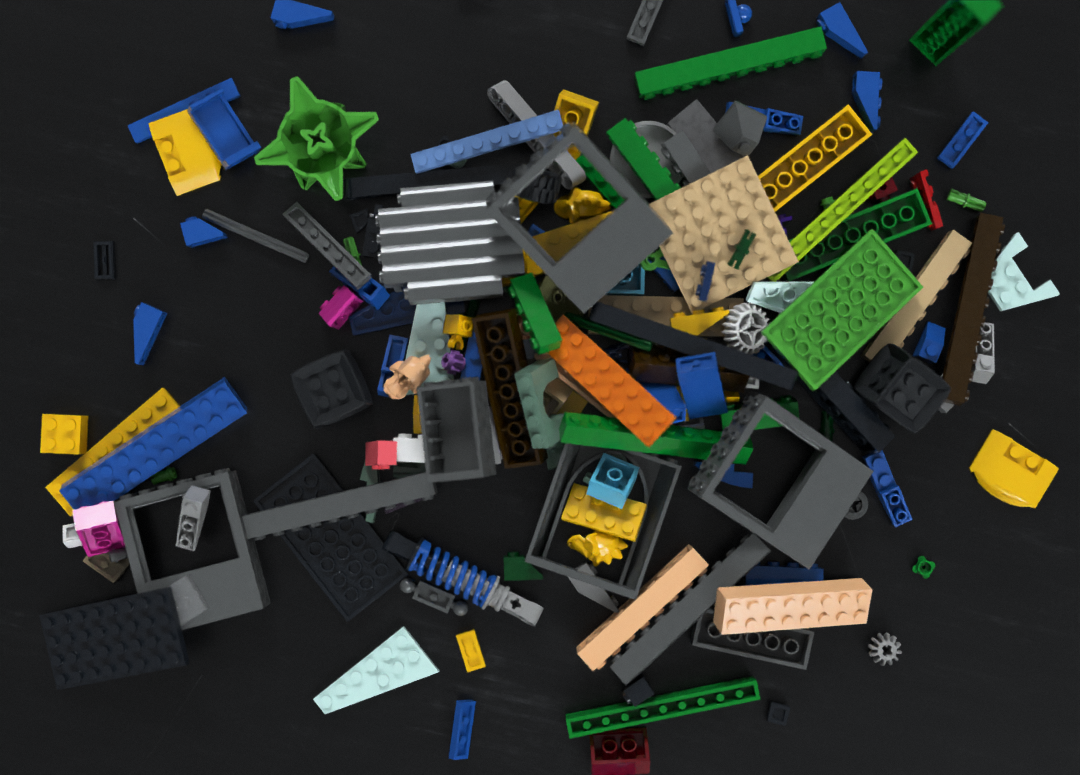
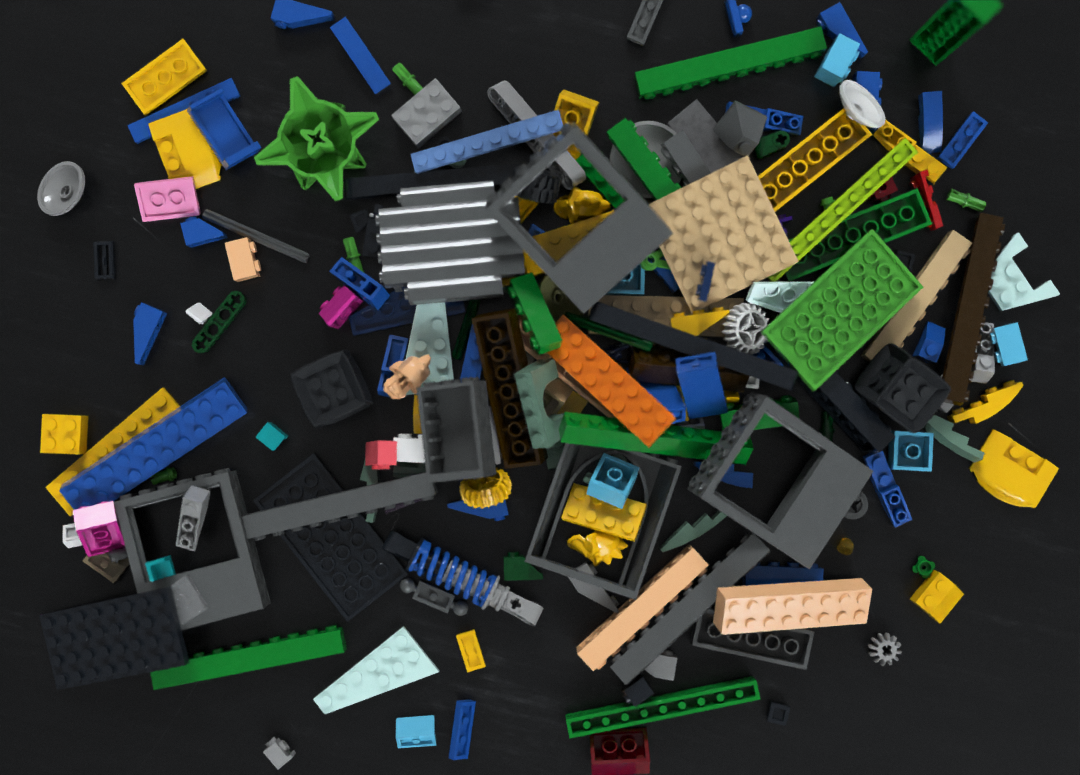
dark grey plate [283,202,372,290] -> none
medium lavender gear [441,350,466,375] -> none
yellow brick [443,314,473,350] -> none
black plate [523,339,537,360] -> none
dark green pin [727,229,757,270] -> none
none -> light grey dish [37,161,85,216]
none -> yellow plate [121,39,207,115]
none -> bright pink plate [134,176,201,222]
none -> teal panel [145,555,176,582]
none -> green brick [150,625,347,690]
none -> white slope [185,303,213,325]
none -> dark green beam [192,291,246,354]
none -> light nougat brick [225,237,261,282]
none -> teal panel [256,422,288,451]
none -> light grey brick [263,737,296,770]
none -> blue slope [330,17,391,94]
none -> light grey brick [391,78,461,149]
none -> bright green axle [393,63,423,95]
none -> medium azure panel [396,715,436,748]
none -> blue slope [447,499,509,521]
none -> yellow gear [459,468,512,509]
none -> light grey slope [620,642,677,681]
none -> sand green slope [659,510,727,552]
none -> dark green piece [754,131,790,160]
none -> medium azure brick [814,33,860,87]
none -> clear yellow hinge [837,538,854,555]
none -> white dish [839,80,886,128]
none -> yellow slope [873,120,947,184]
none -> medium azure brick [888,431,934,472]
none -> yellow slope [910,570,964,624]
none -> blue slope [918,91,943,154]
none -> sand green slope [923,415,985,463]
none -> yellow slope [947,380,1023,424]
none -> medium azure slope [989,322,1028,366]

